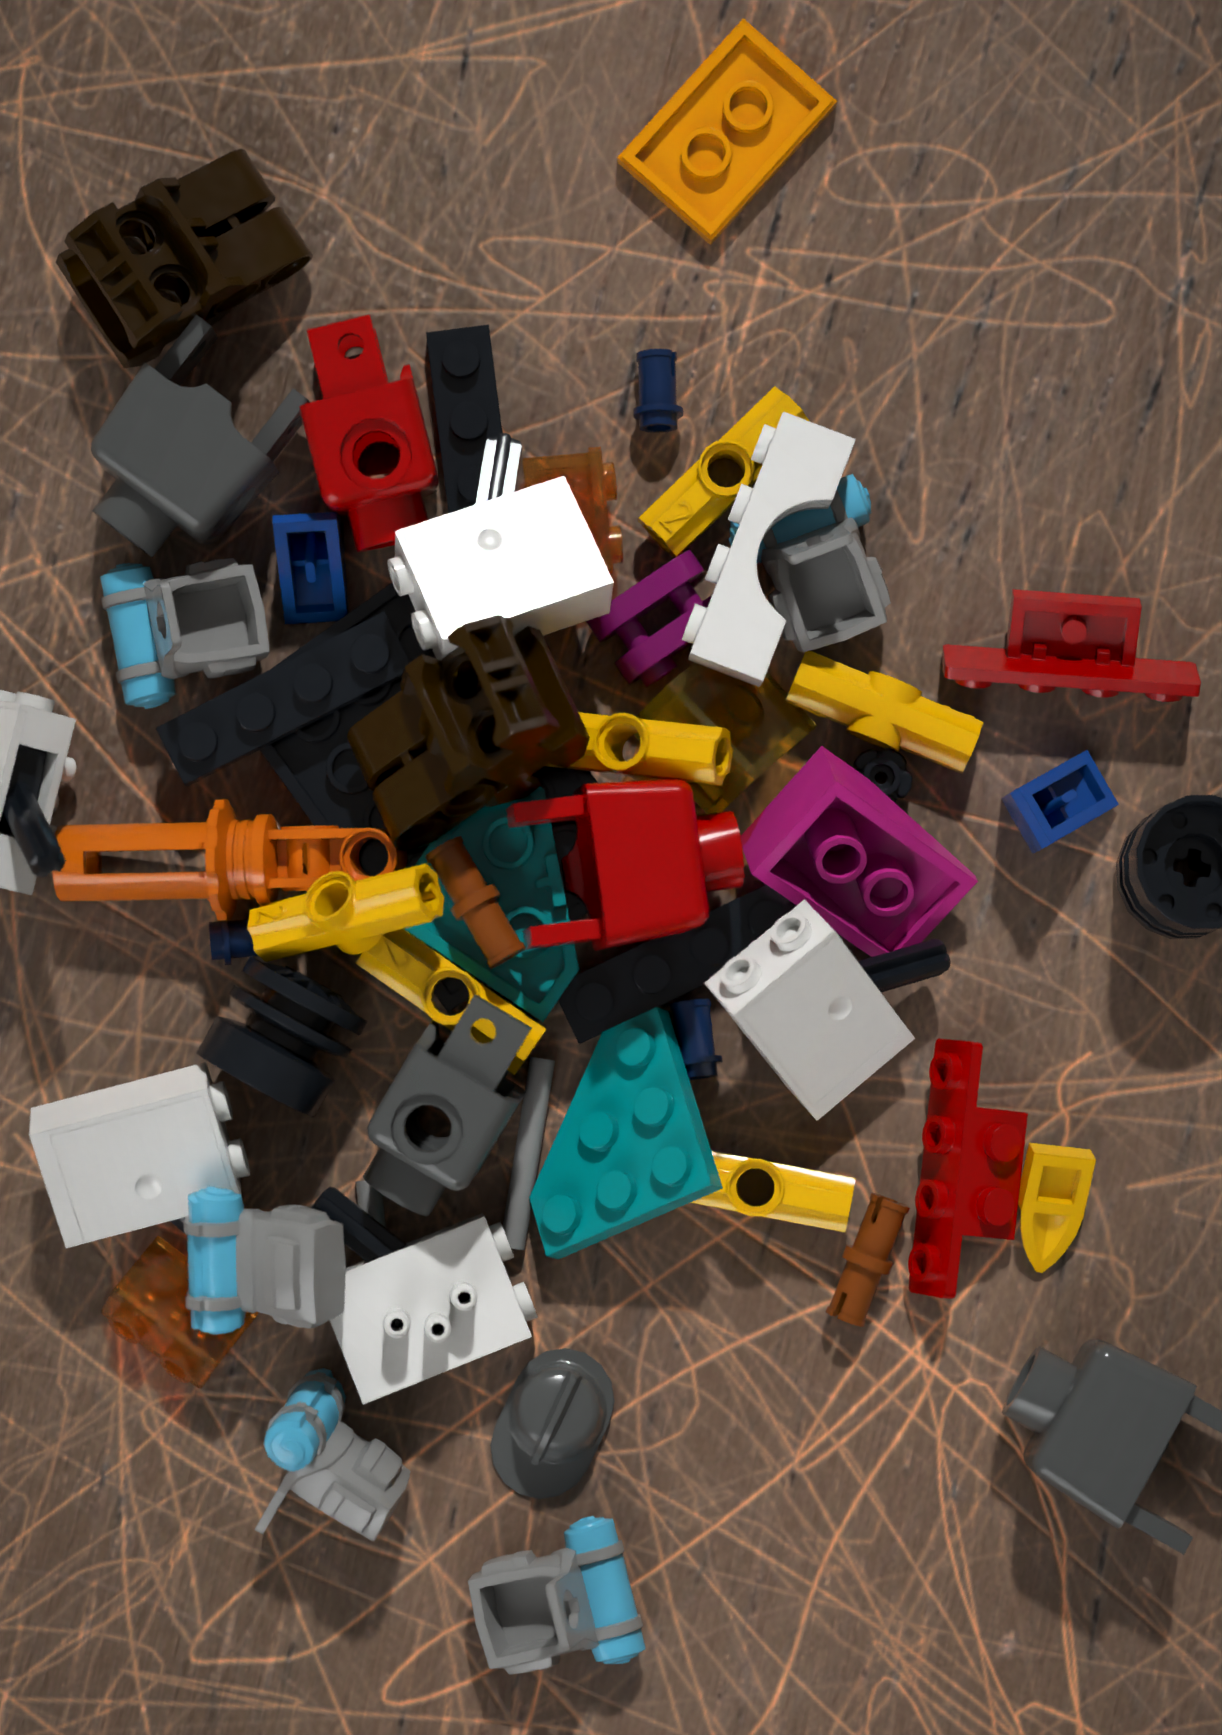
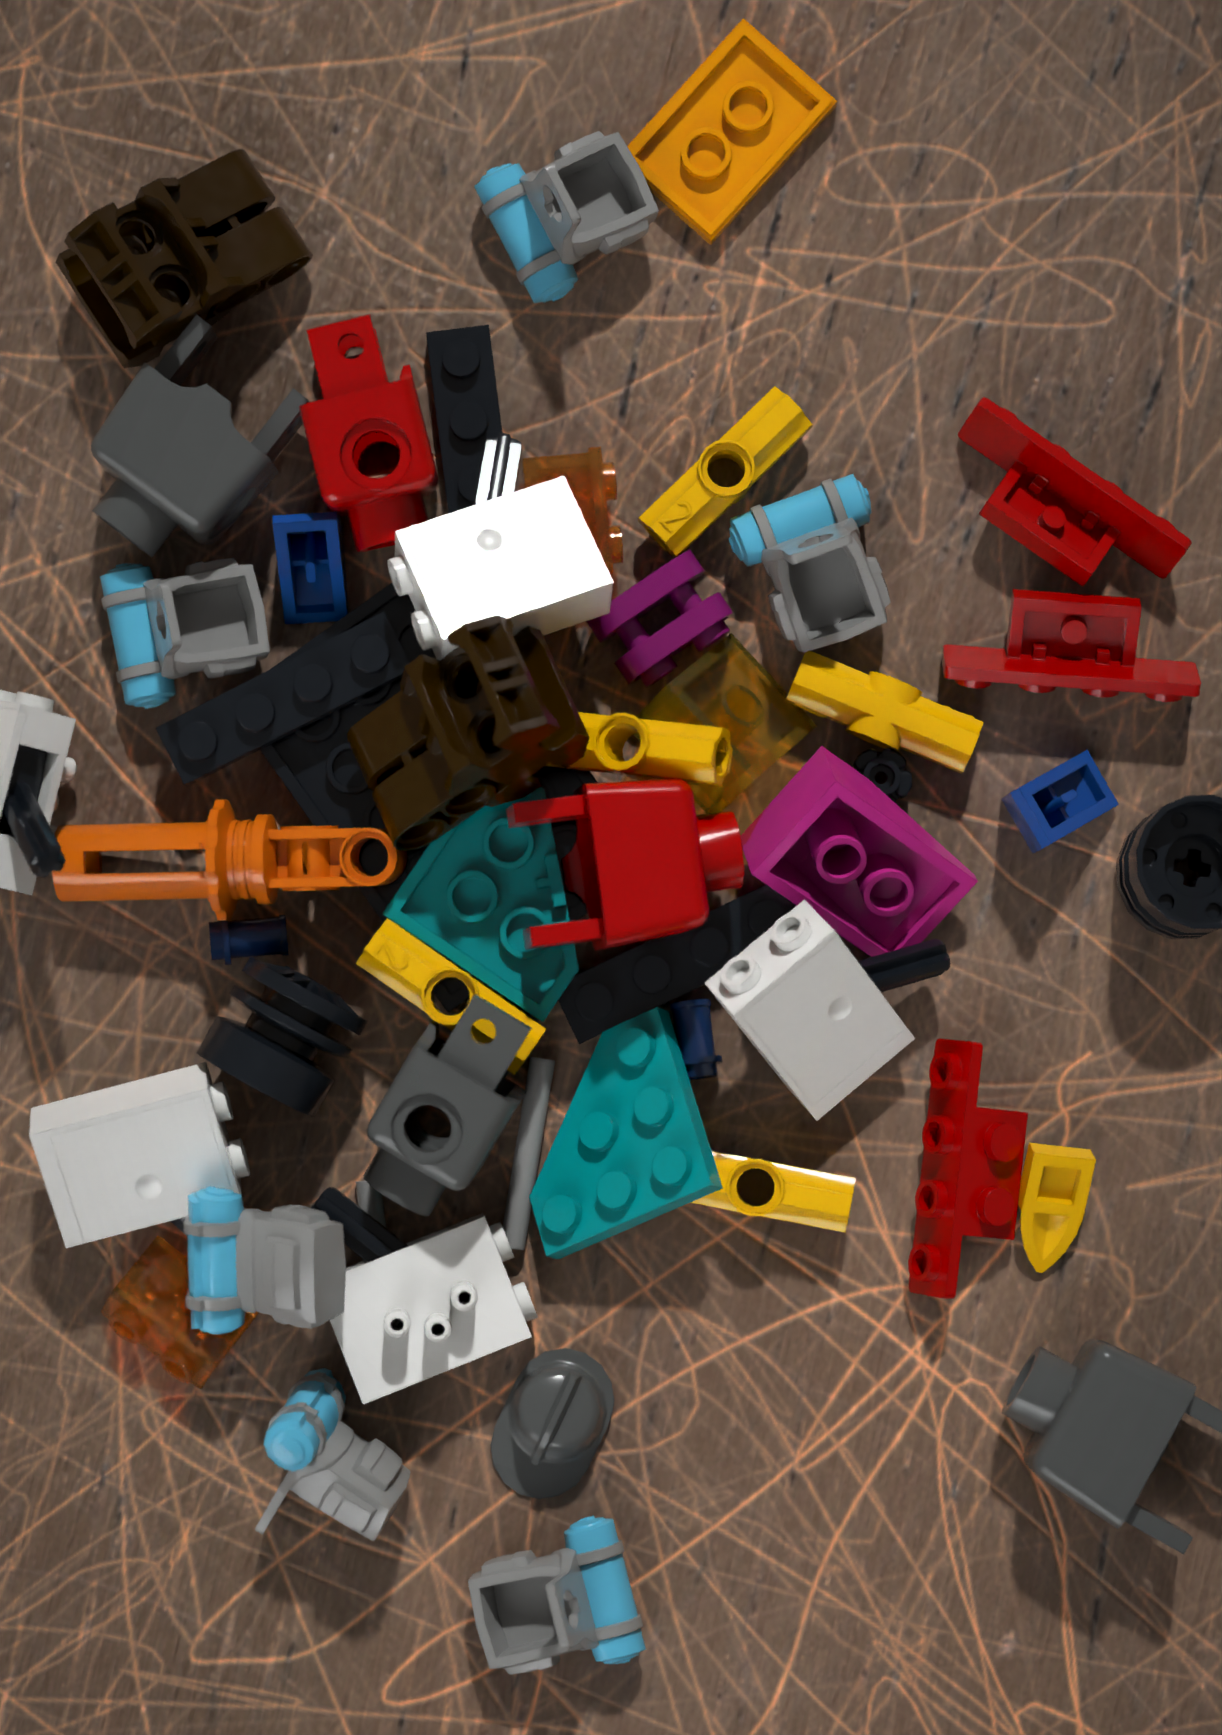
yellow piece [247,863,444,962] -> none
dark orange pin [425,836,526,969] -> none
dark blue pin [633,349,683,433] -> none
white arch [681,412,856,687] -> none
dark orange pin [825,1192,910,1327] -> none
none -> light grey piece [474,131,659,304]
none -> red bracket [958,397,1192,587]

